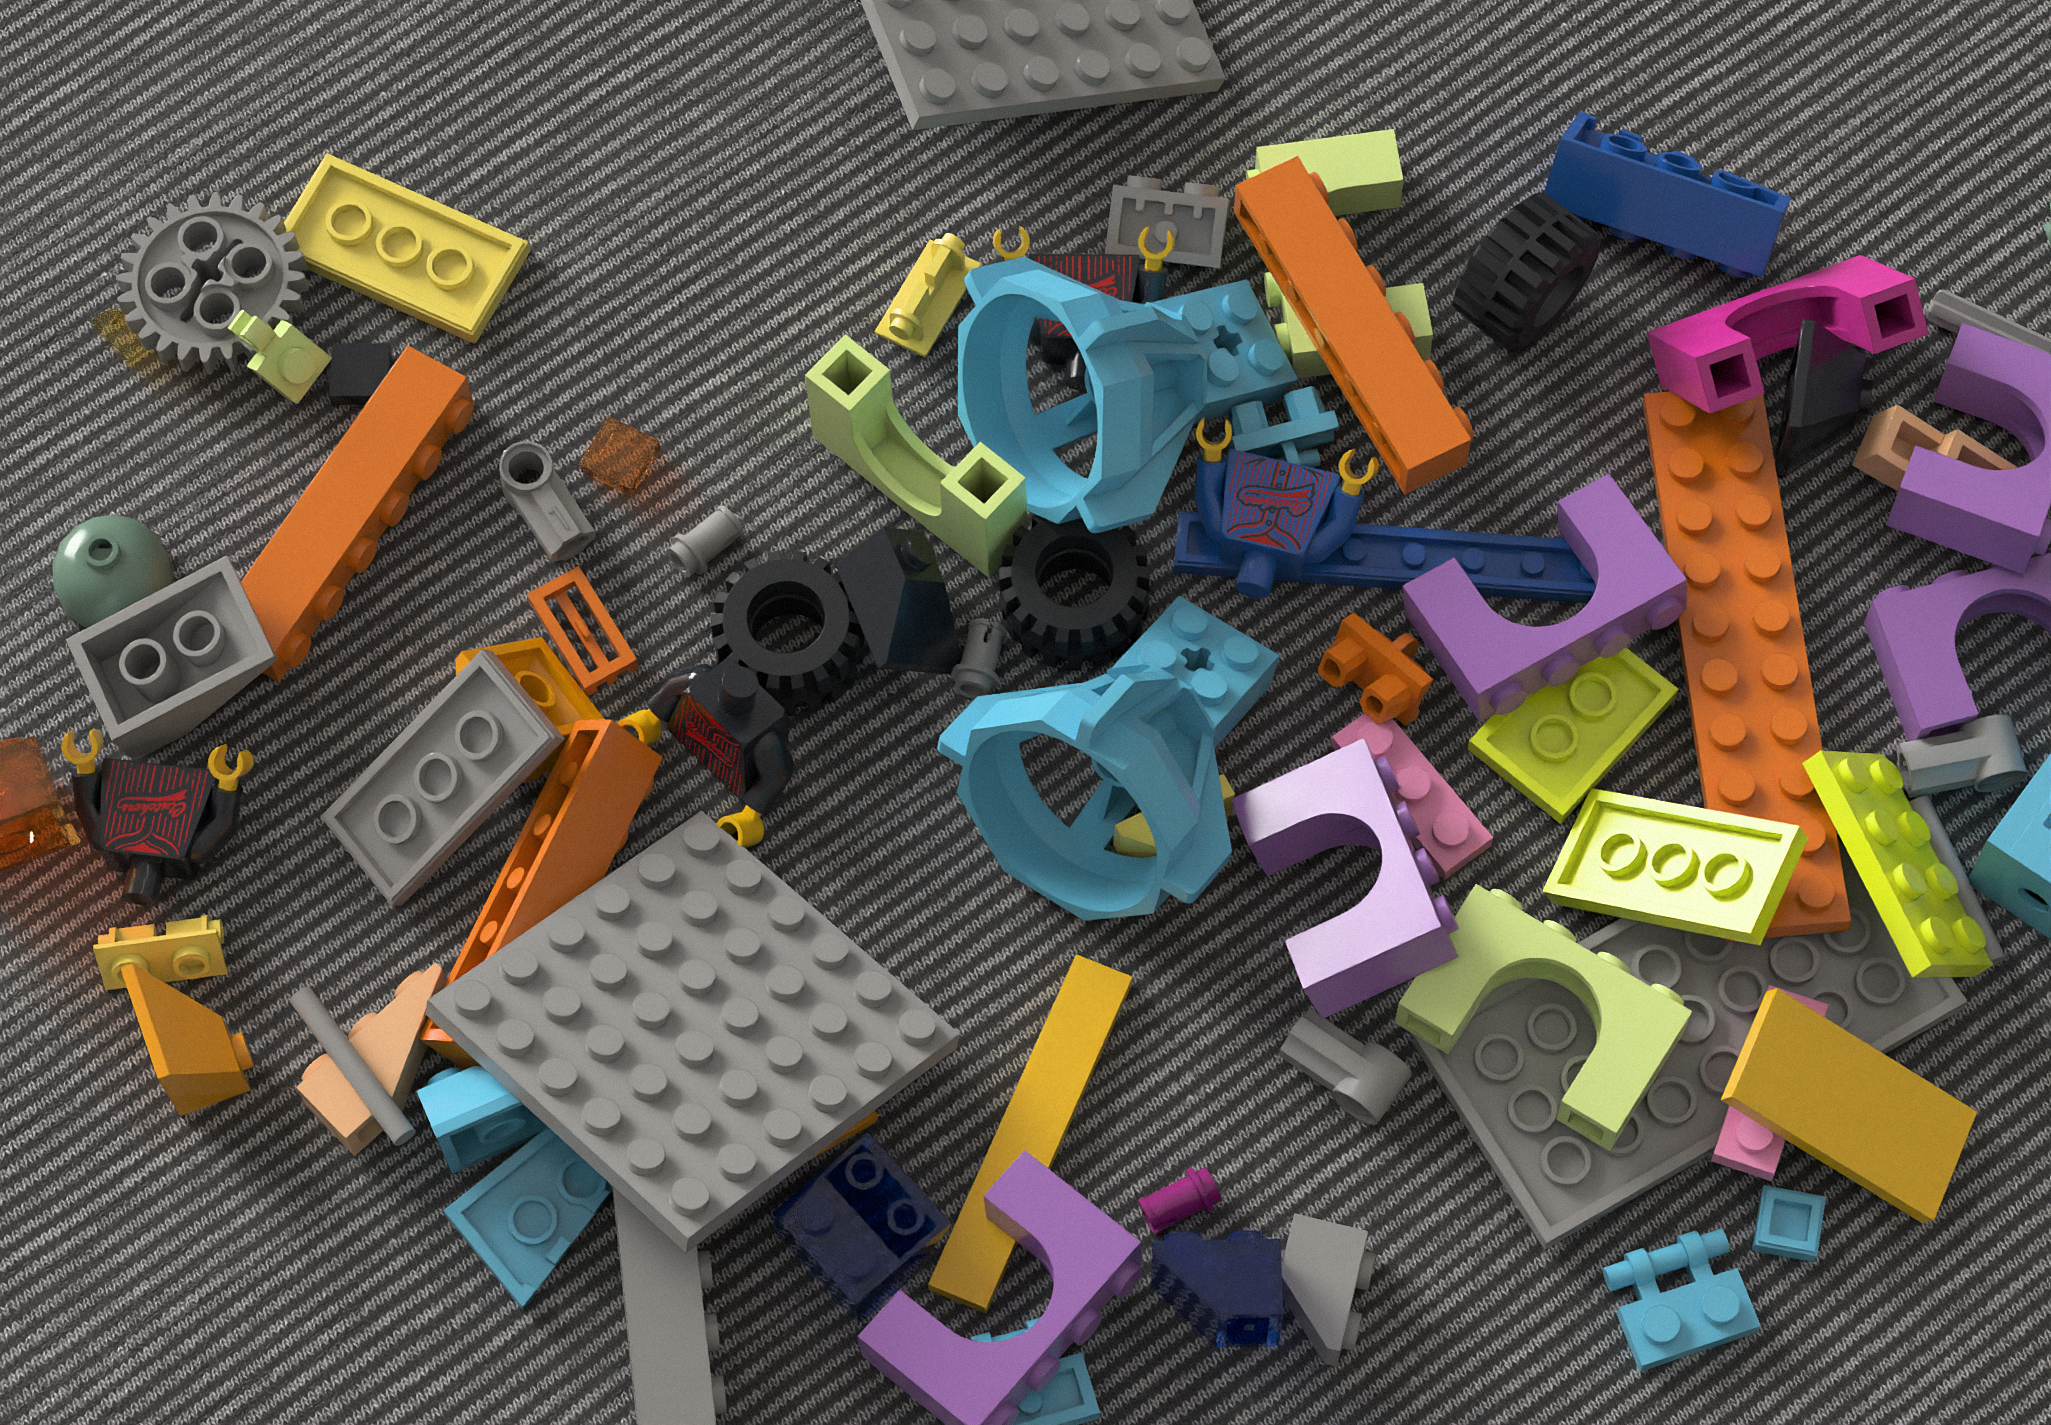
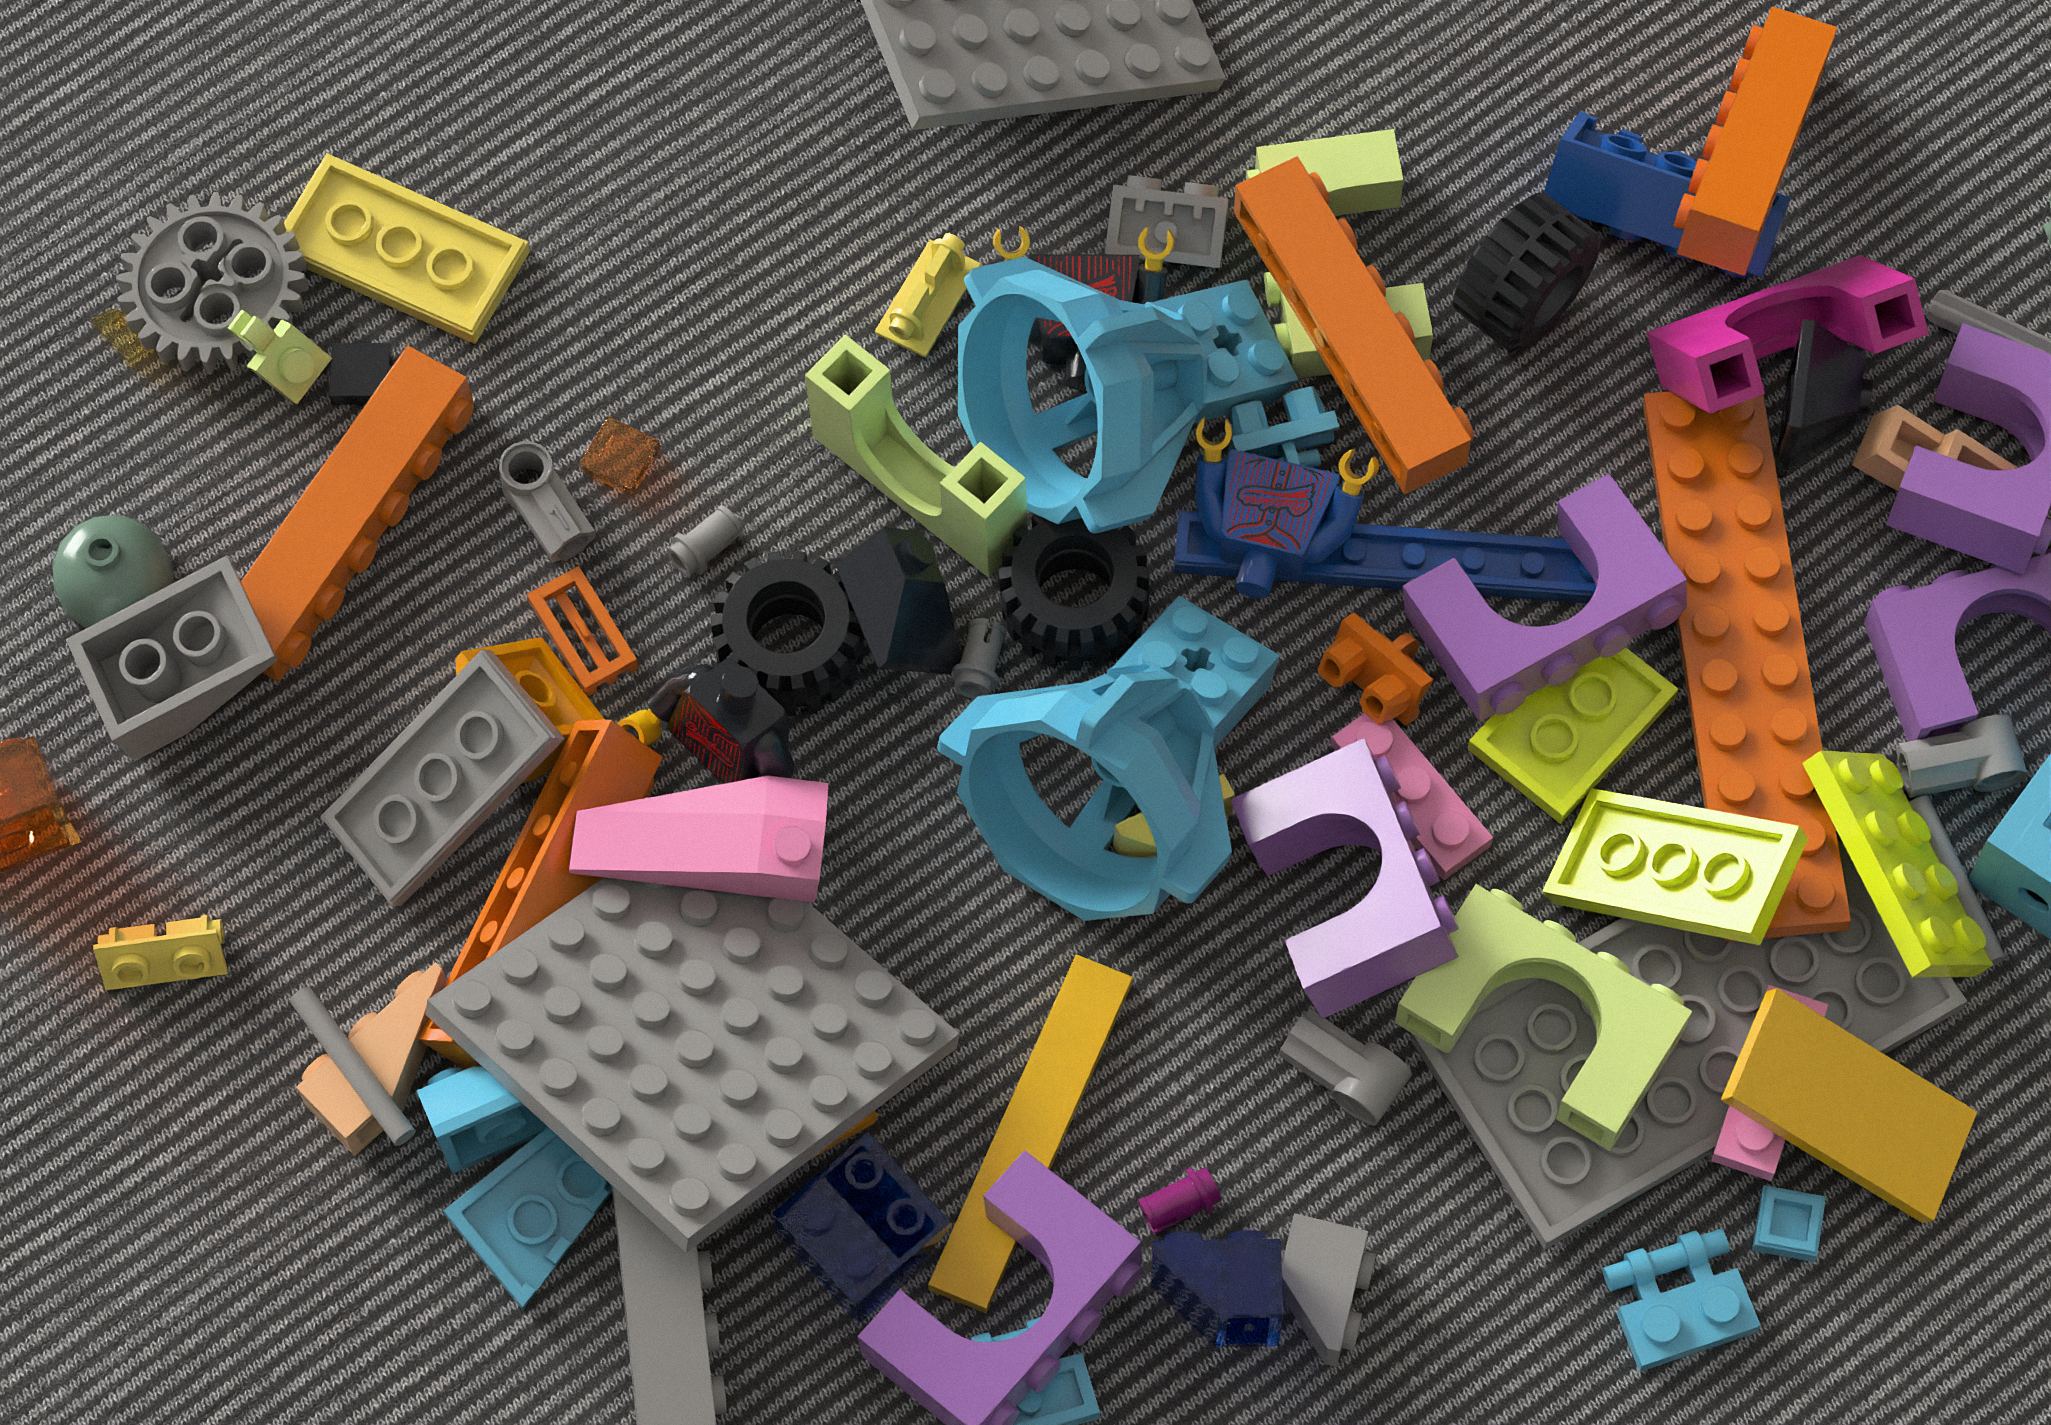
black torso [61,728,254,906] -> none
light orange slope [120,963,254,1116] -> none
none -> bright pink wedge [569,776,829,903]
none -> orange brick [1673,6,1838,276]

